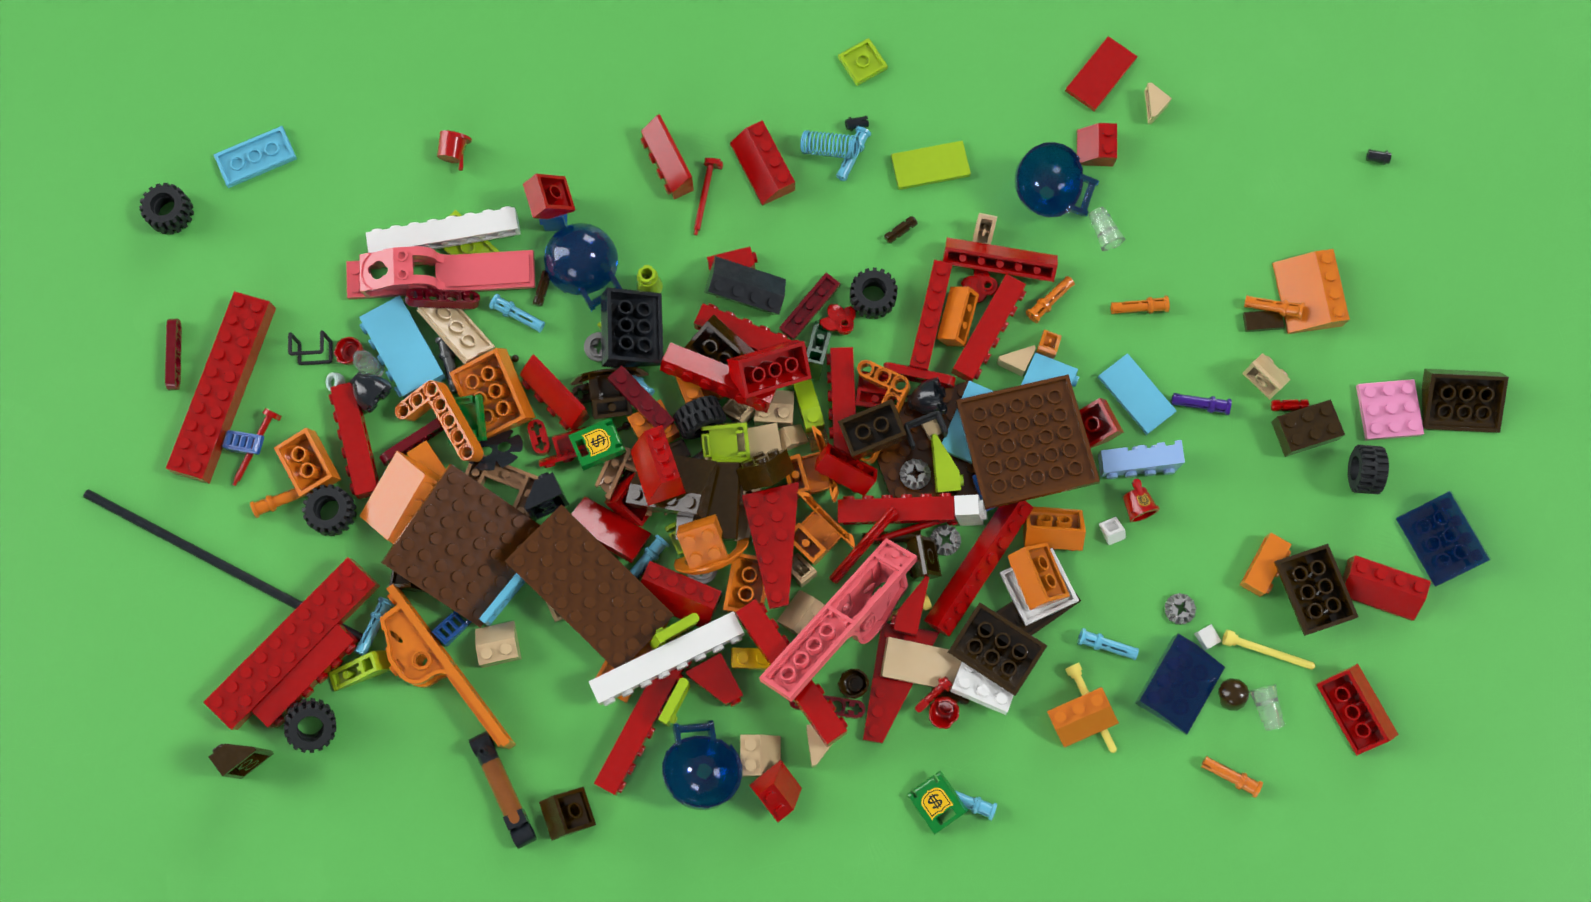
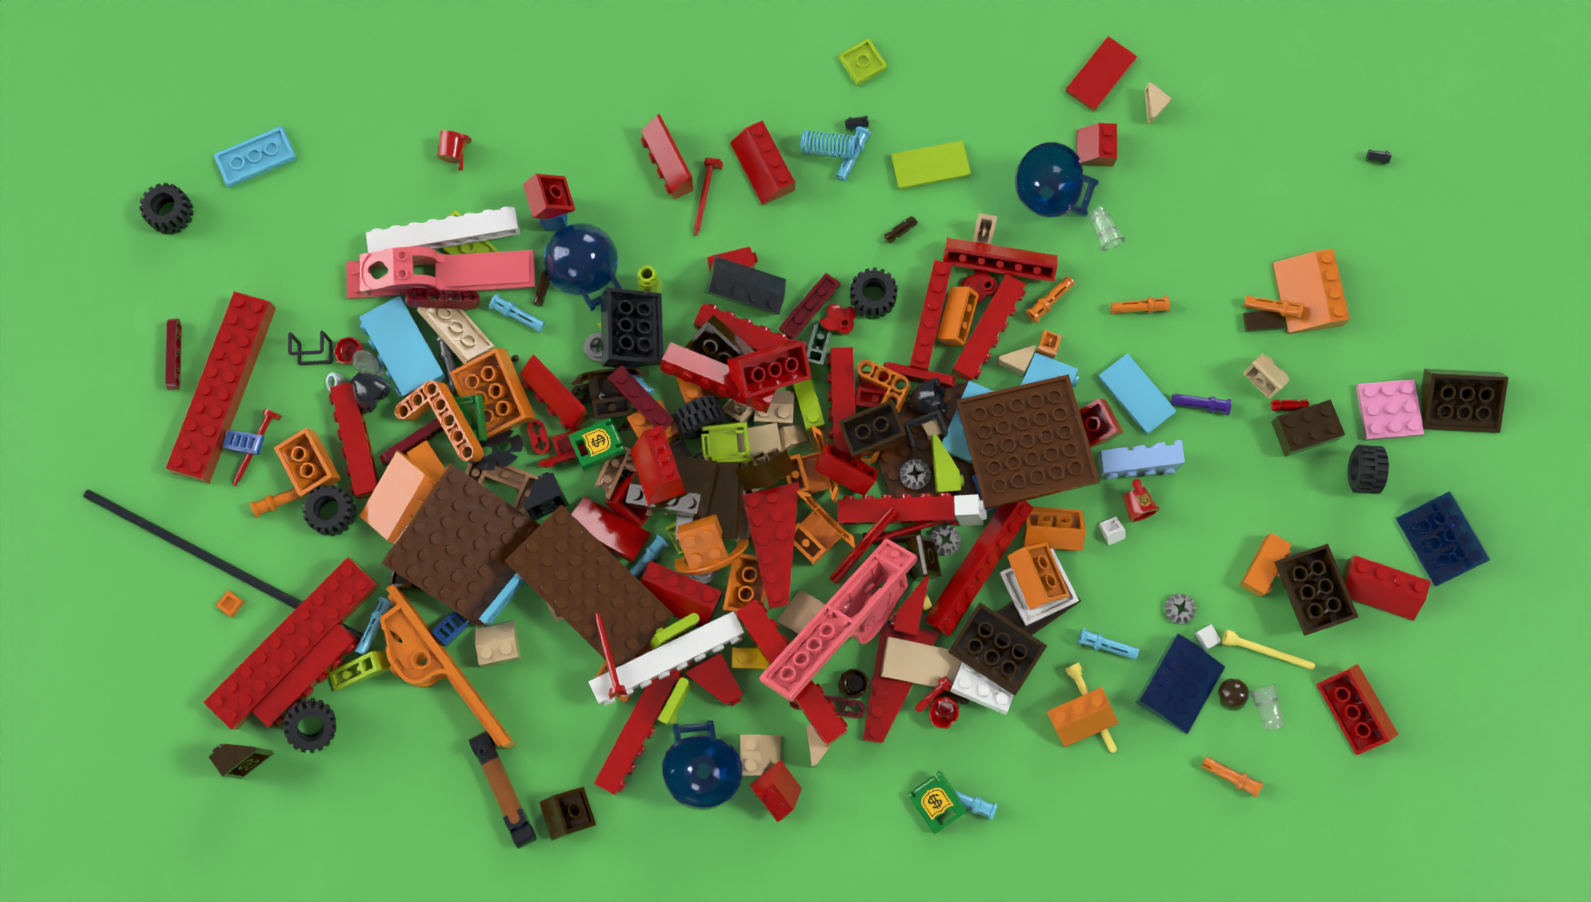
tan slope [791,553,817,588] -> none
none -> orange tile [216,590,245,618]
none -> red piece [596,613,627,699]

